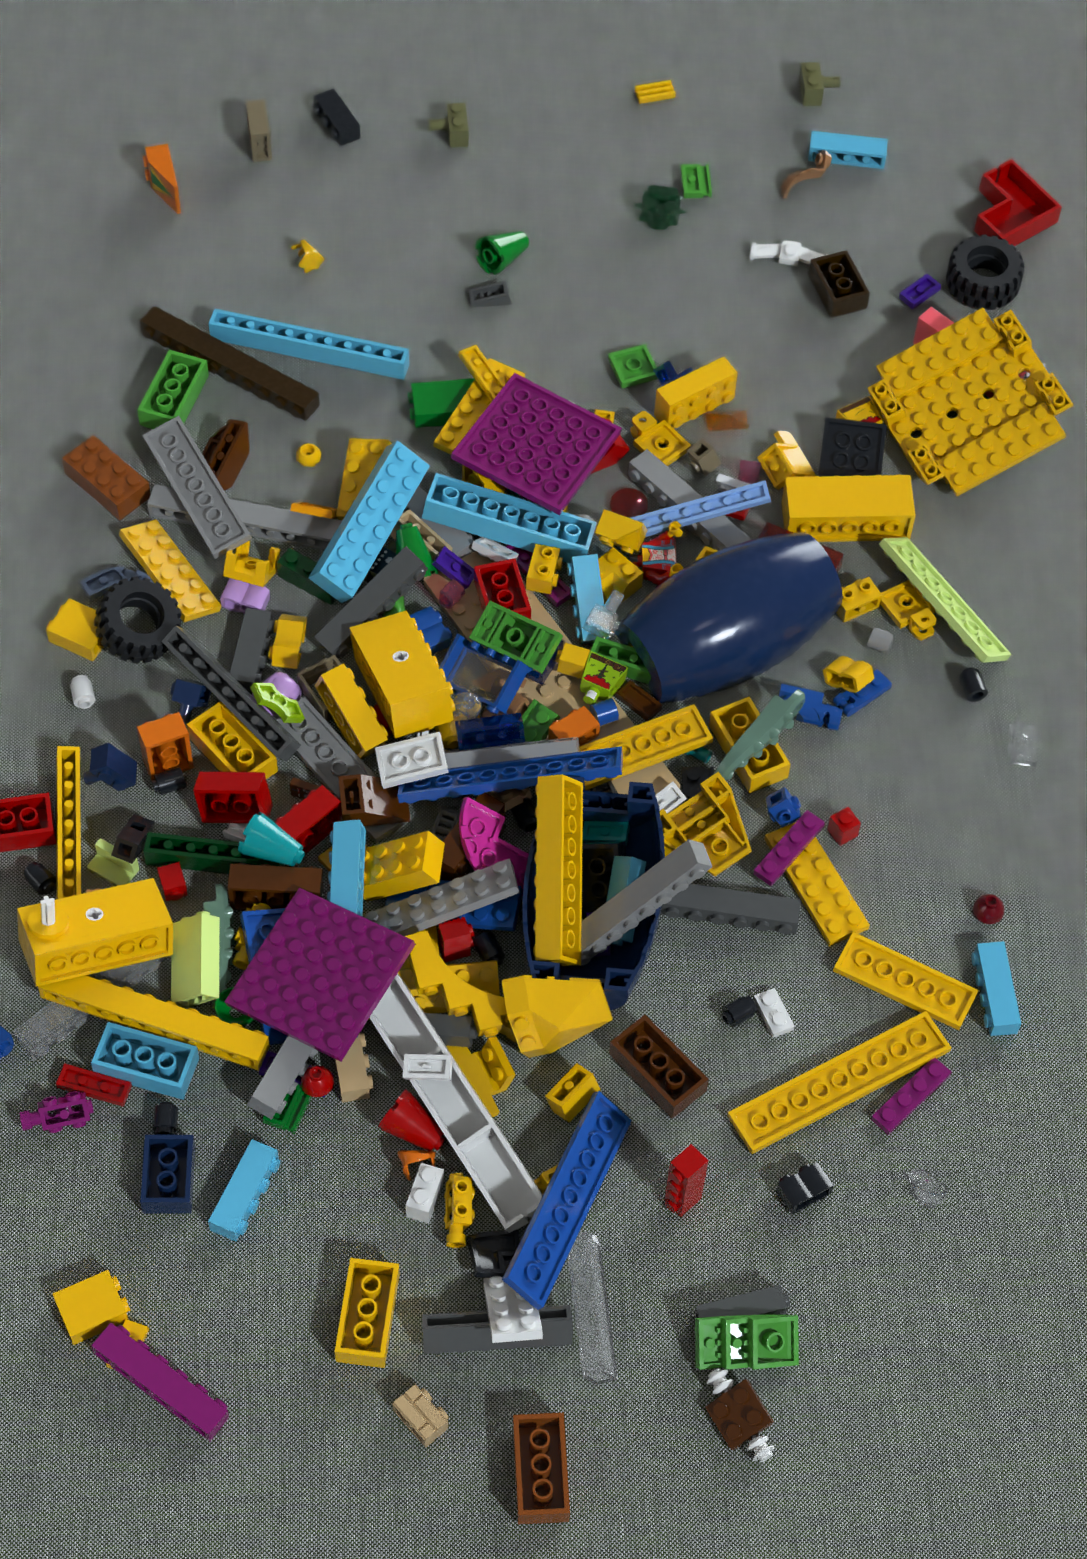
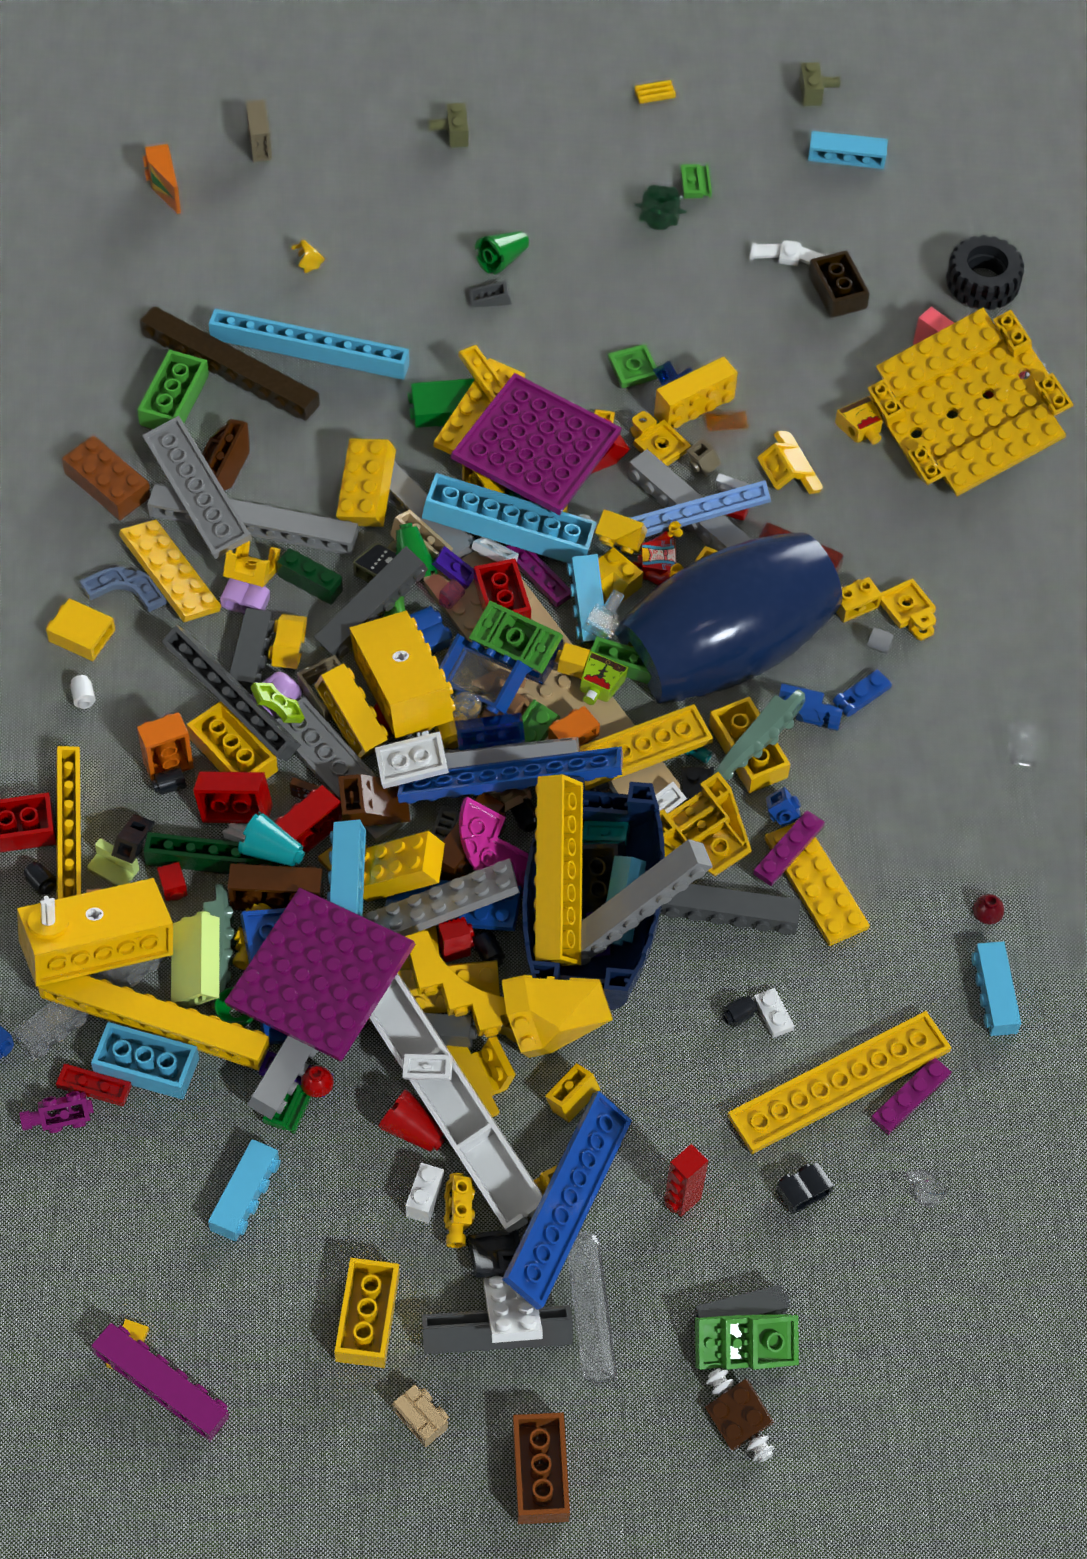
yellow brick [53,1270,131,1345] -> none
dark blue brick [83,743,137,791] -> none
black tyre [94,577,182,664] -> none
dark blue brick [140,1135,196,1214] -> none
black brick [153,1102,178,1135] -> none
dark blue brick [170,679,211,726] -> none
light orange tile [290,501,337,519] -> none
yellow plate [296,443,321,467] -> none
medium azure brick [308,440,430,603] -> none
black brick [312,88,361,146] -> none
tan brick [335,1033,374,1103] -> none
orange piece [397,1150,436,1181] -> none
yellow brick [526,544,563,595] -> none
blue brick [589,698,619,726] -> none
reddish brown brick [609,1015,709,1119] -> none
clear red wheel [610,488,648,518] -> none
reddish brown tile [615,680,662,721] -> none
clear pink brick [738,460,761,484] -> none
medium nougat plant [781,150,832,199] -> none
yellow brick [781,474,916,542] -> none
black plate [818,417,887,477] -> none
yellow brick [823,656,874,693] -> none
red brick [827,807,861,846] -> none
yellow plate [833,932,979,1030] -> none
yellowish green plate [879,537,1012,663] -> none
dark purple plate [899,274,941,309] -> none
black brick [959,667,988,702] -> none
red piece [974,159,1062,246] -> none

